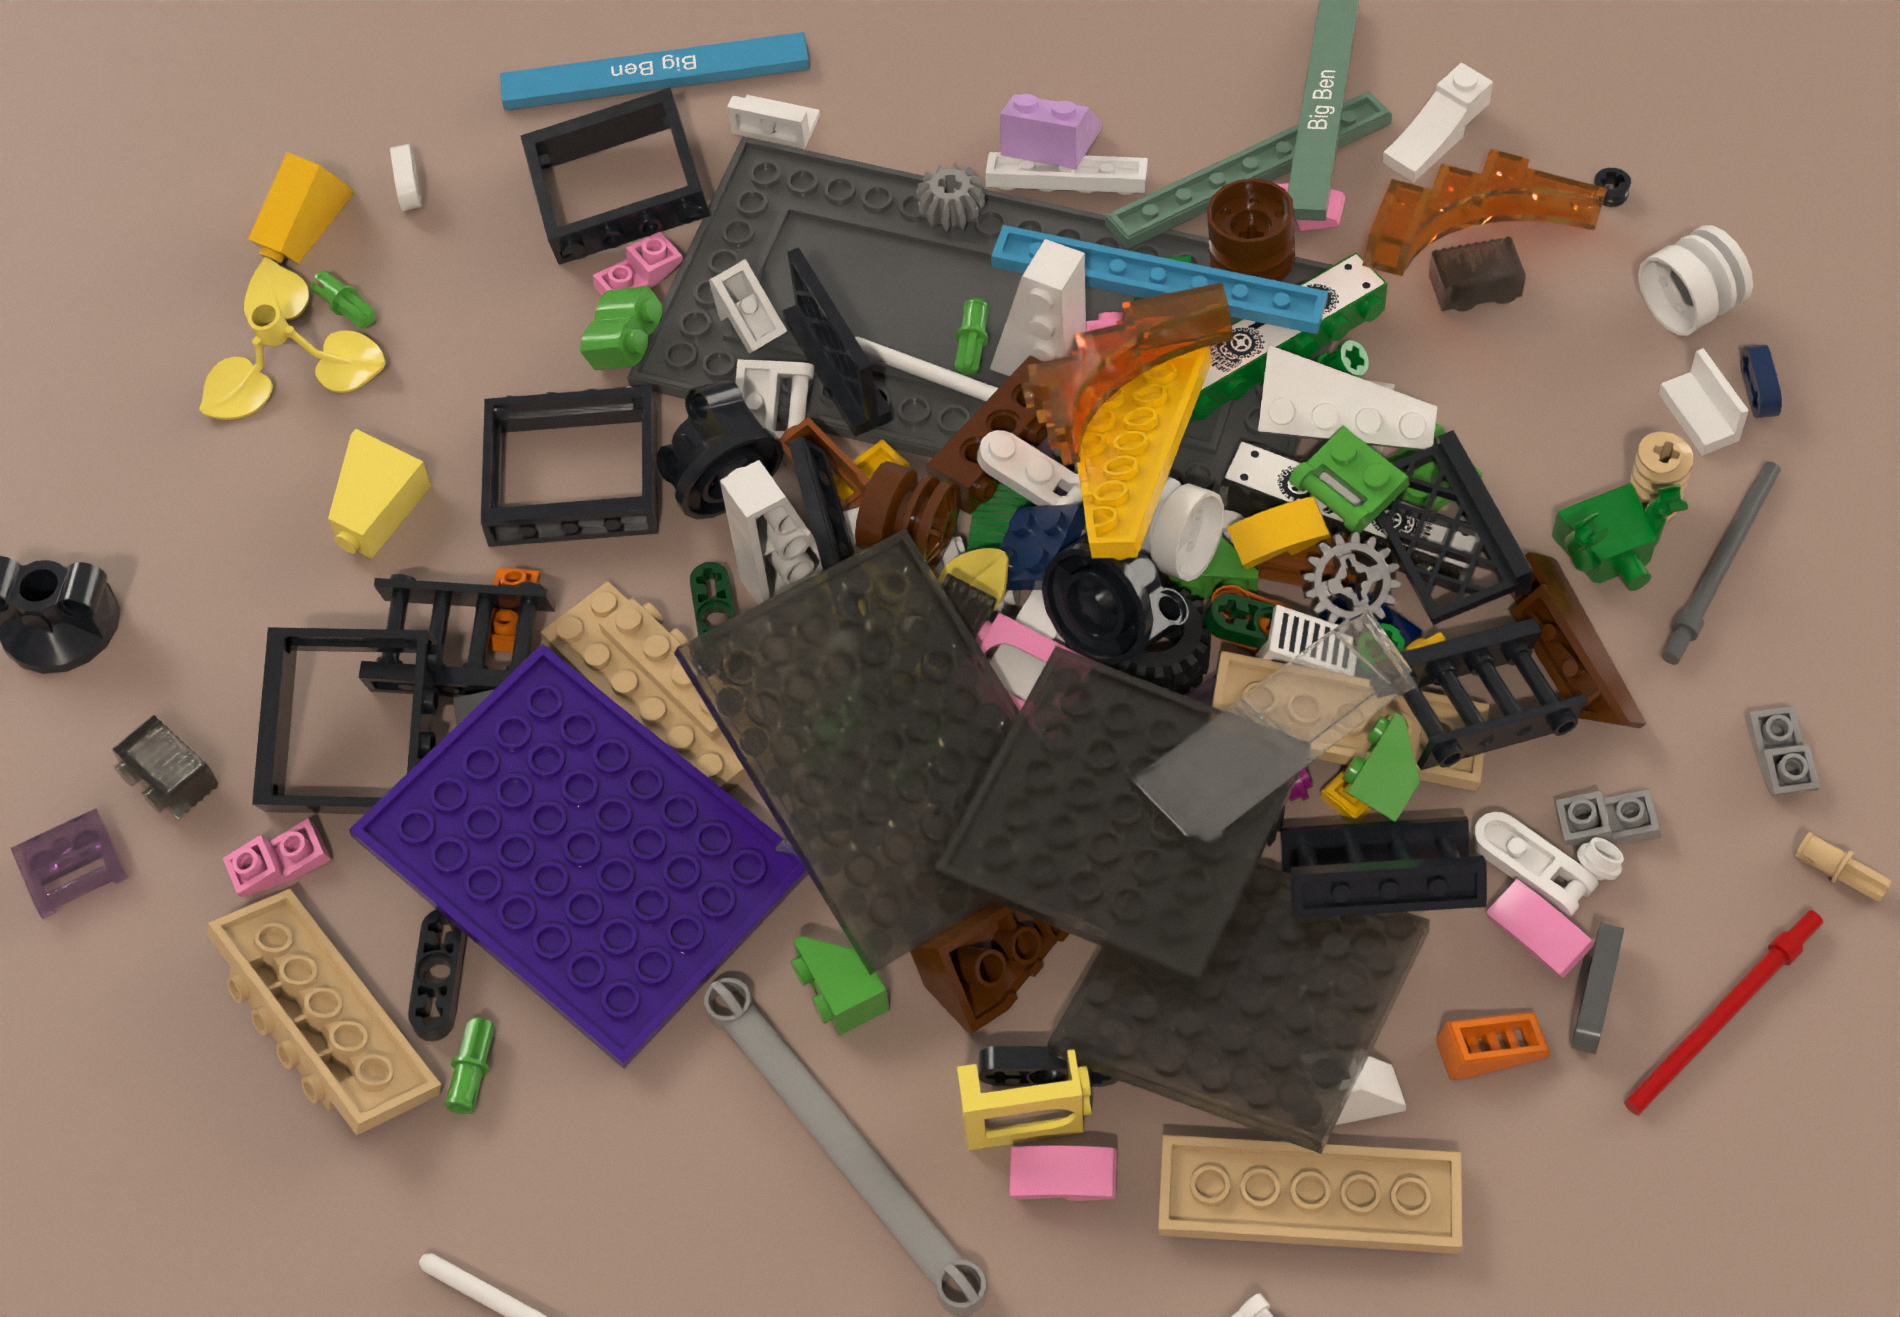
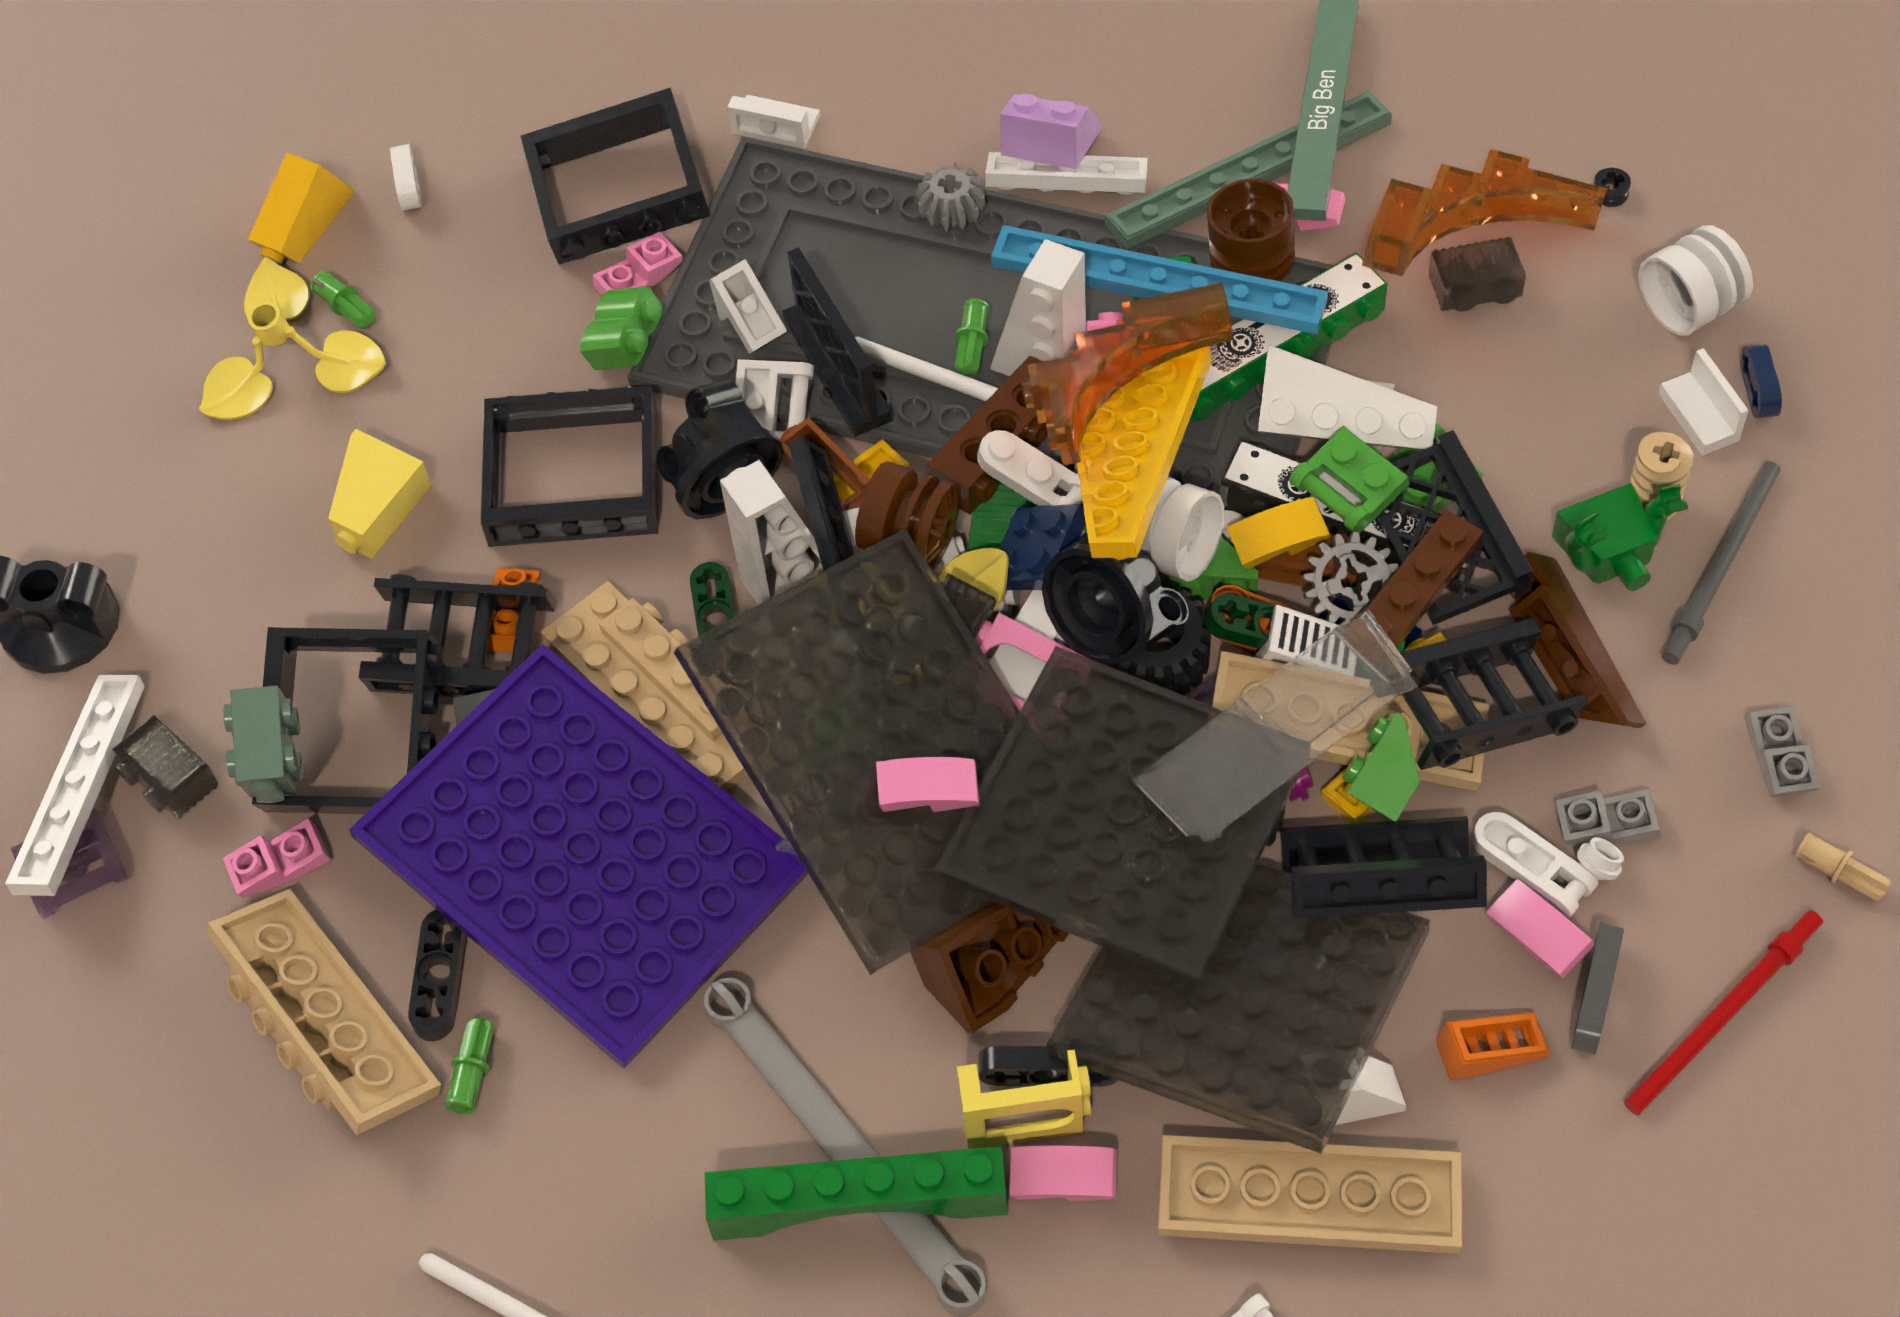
dark azure tile [500,32,809,111] -> none
bright green slope [791,936,890,1035] -> none
green bush [1314,340,1369,377] -> none
white slope [1382,62,1493,183] -> none
none -> white plate [5,675,145,896]
none -> sand green brick [223,686,303,803]
none -> green arch [705,1146,1008,1241]
none -> bright pink slope [876,757,979,812]
none -> reddish brown plate [1344,510,1484,664]

